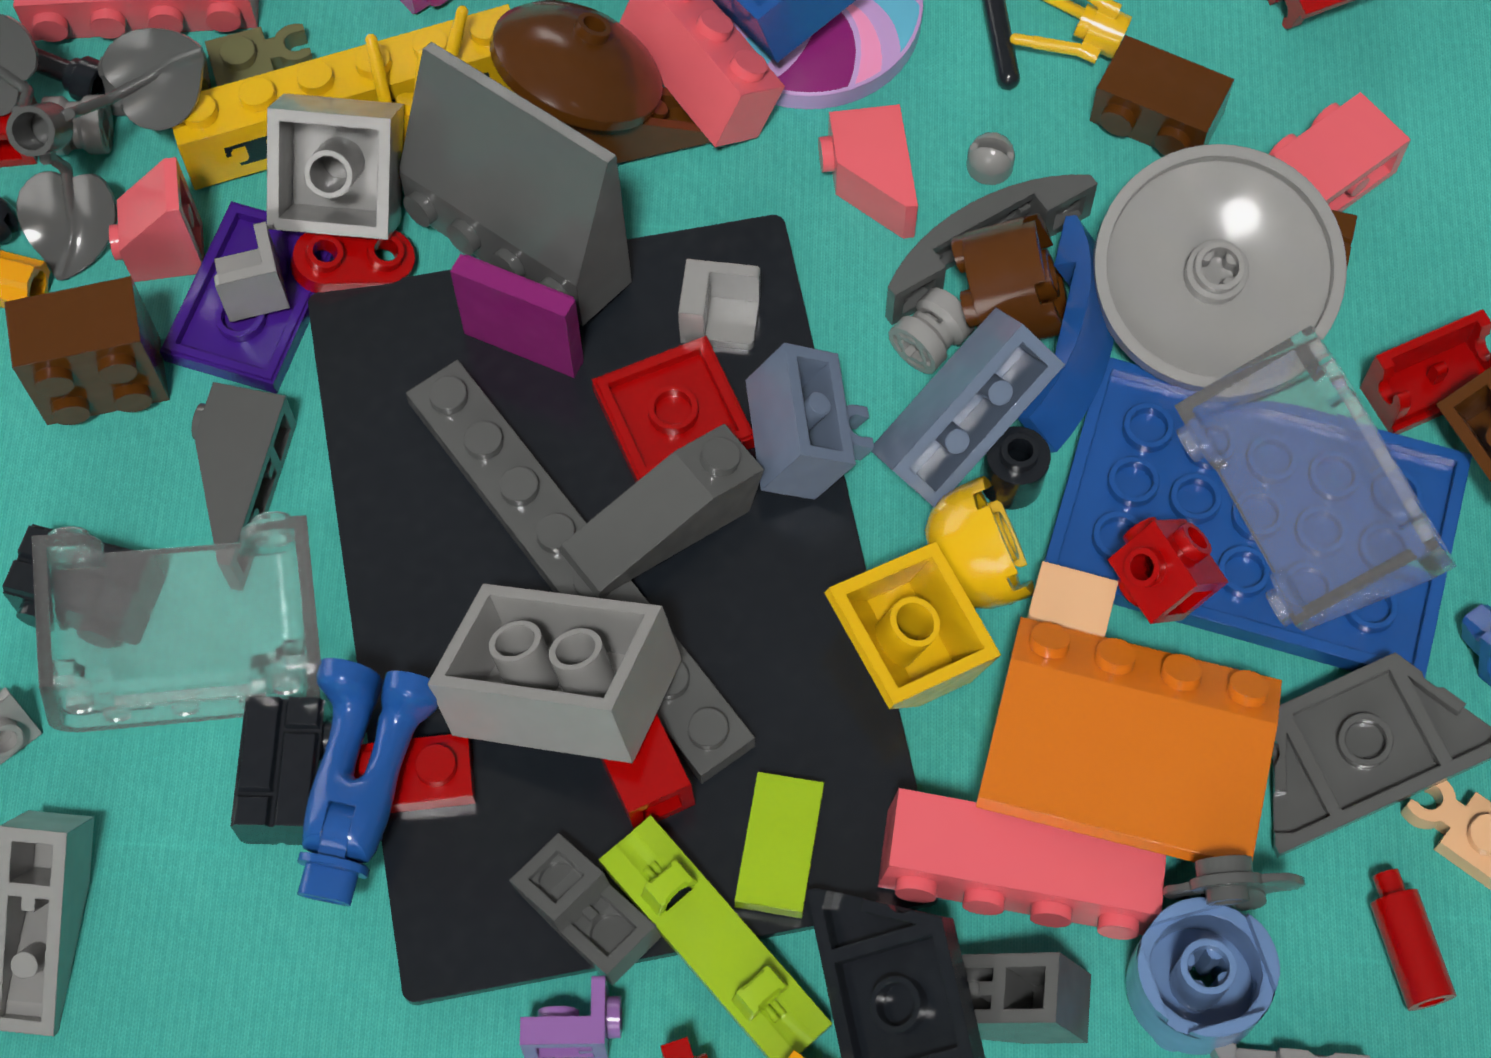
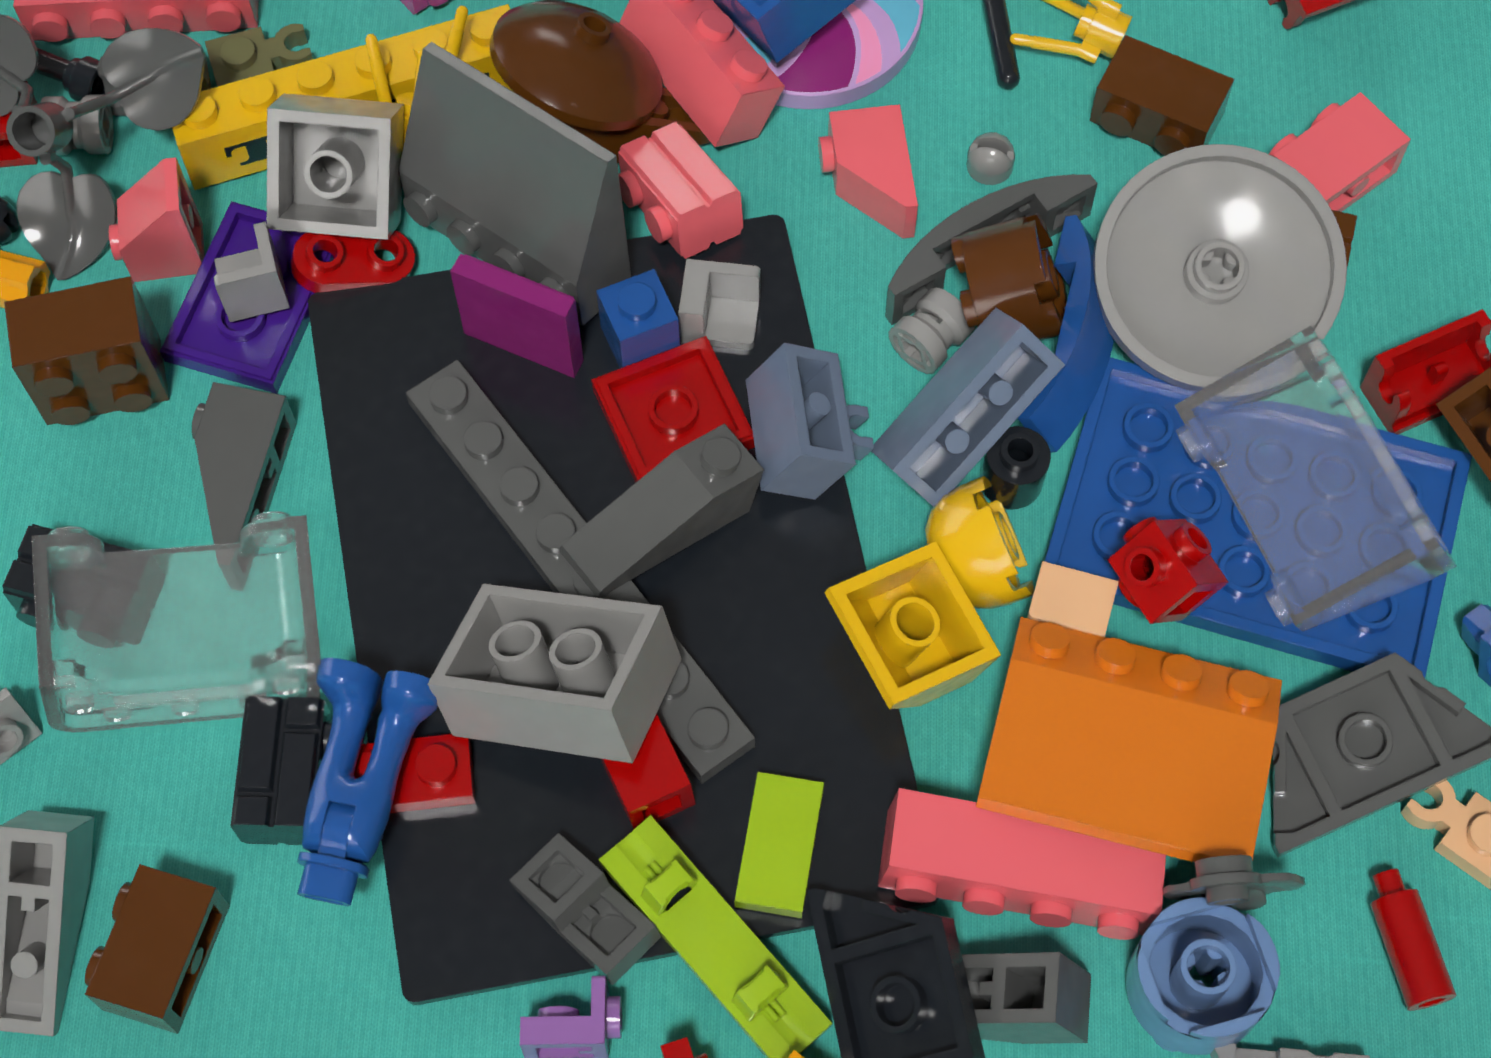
none -> reddish brown brick [85,864,230,1034]
none -> blue brick [596,269,680,368]
none -> coral brick [618,122,744,259]

